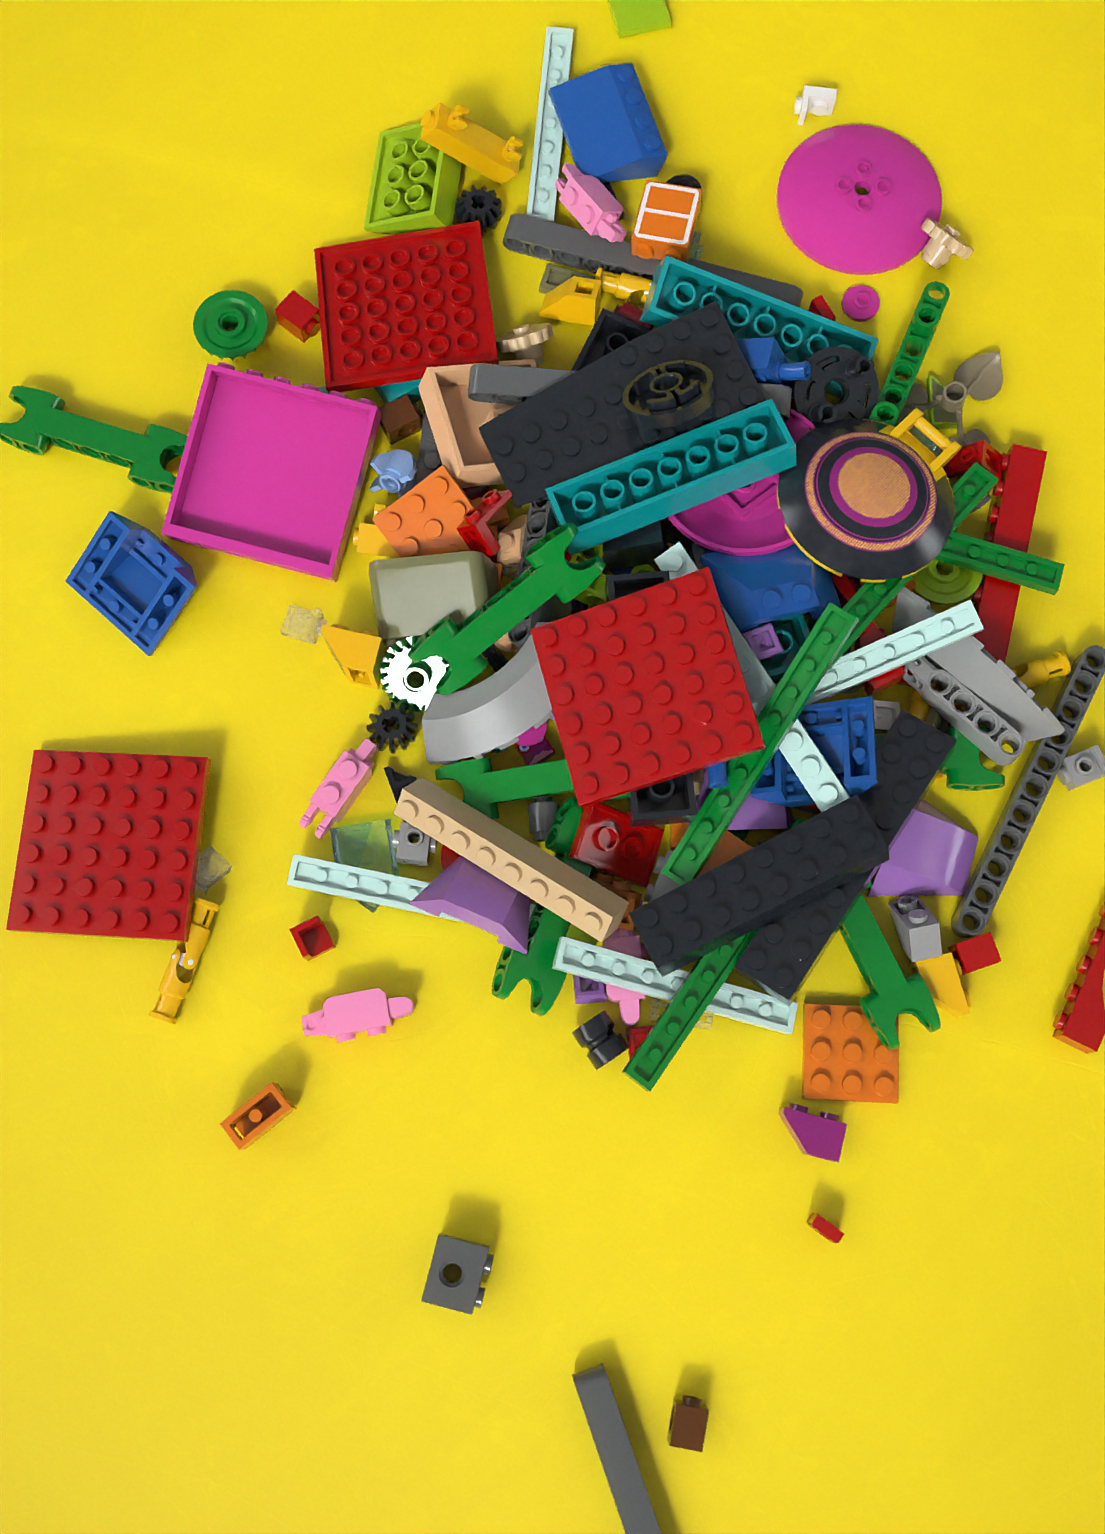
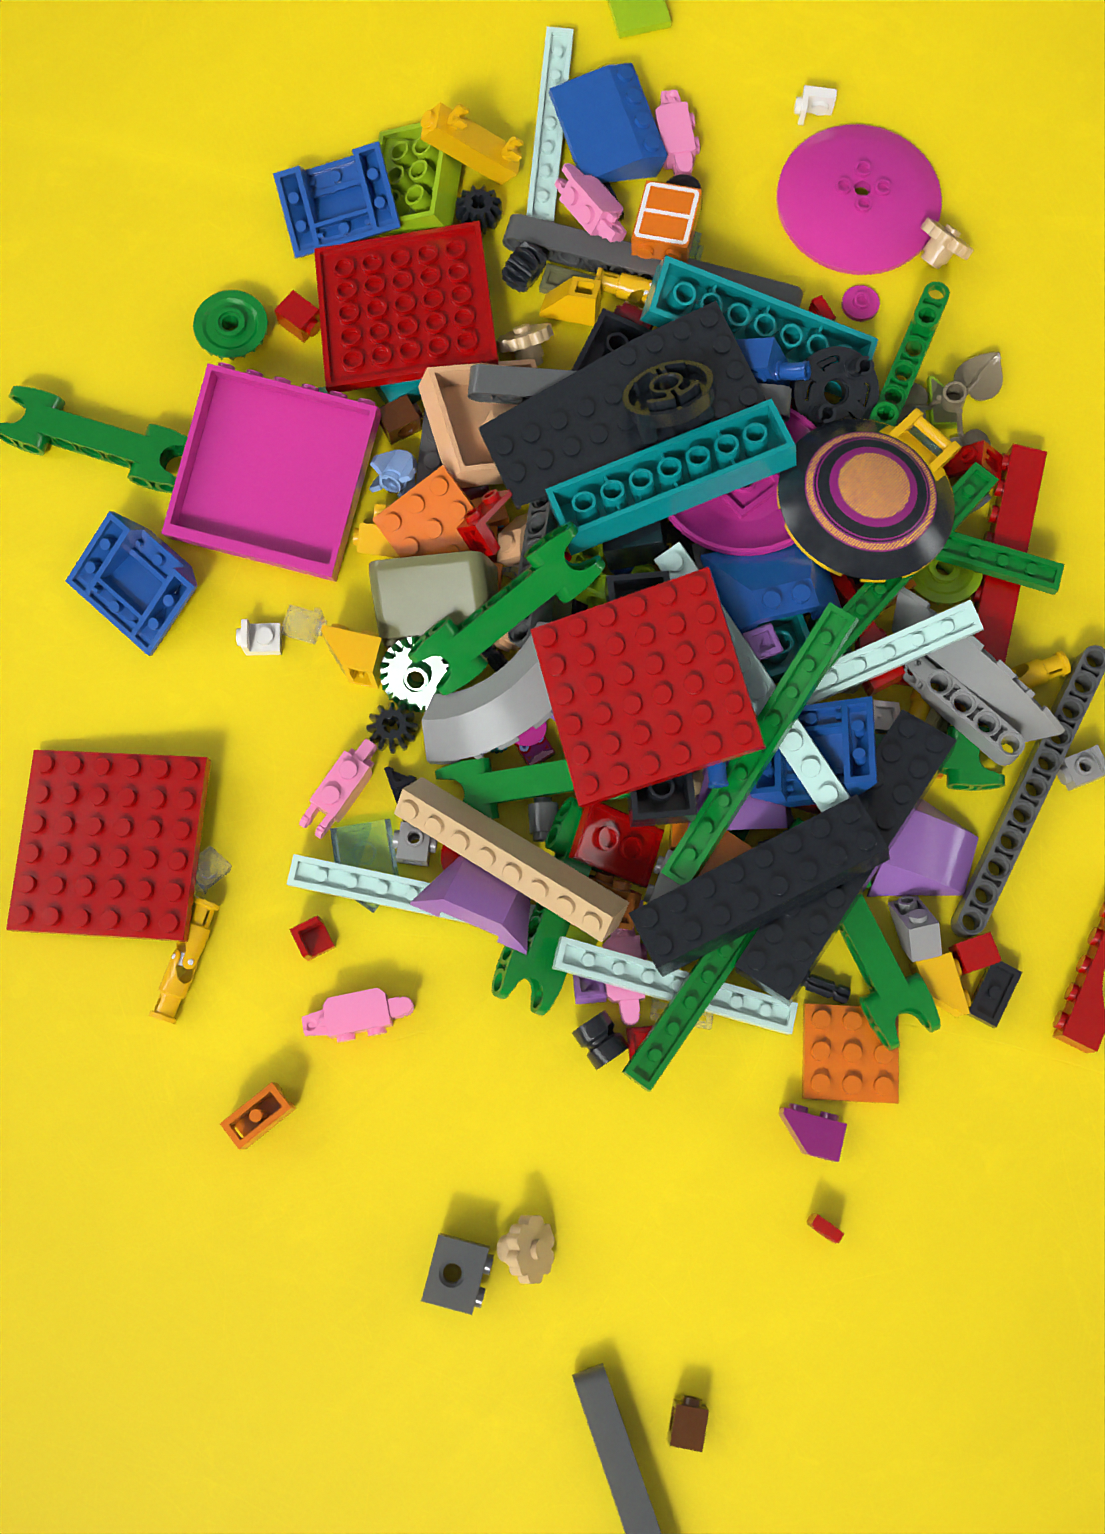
none -> white bracket [236,619,282,656]
none -> blue slope [273,141,401,258]
none -> tan plant [497,1215,554,1284]
none -> black gear [502,241,547,293]
none -> bright pink hinge [655,90,700,176]
none -> black axle [803,973,851,1004]
none -> black plate [967,961,1022,1028]

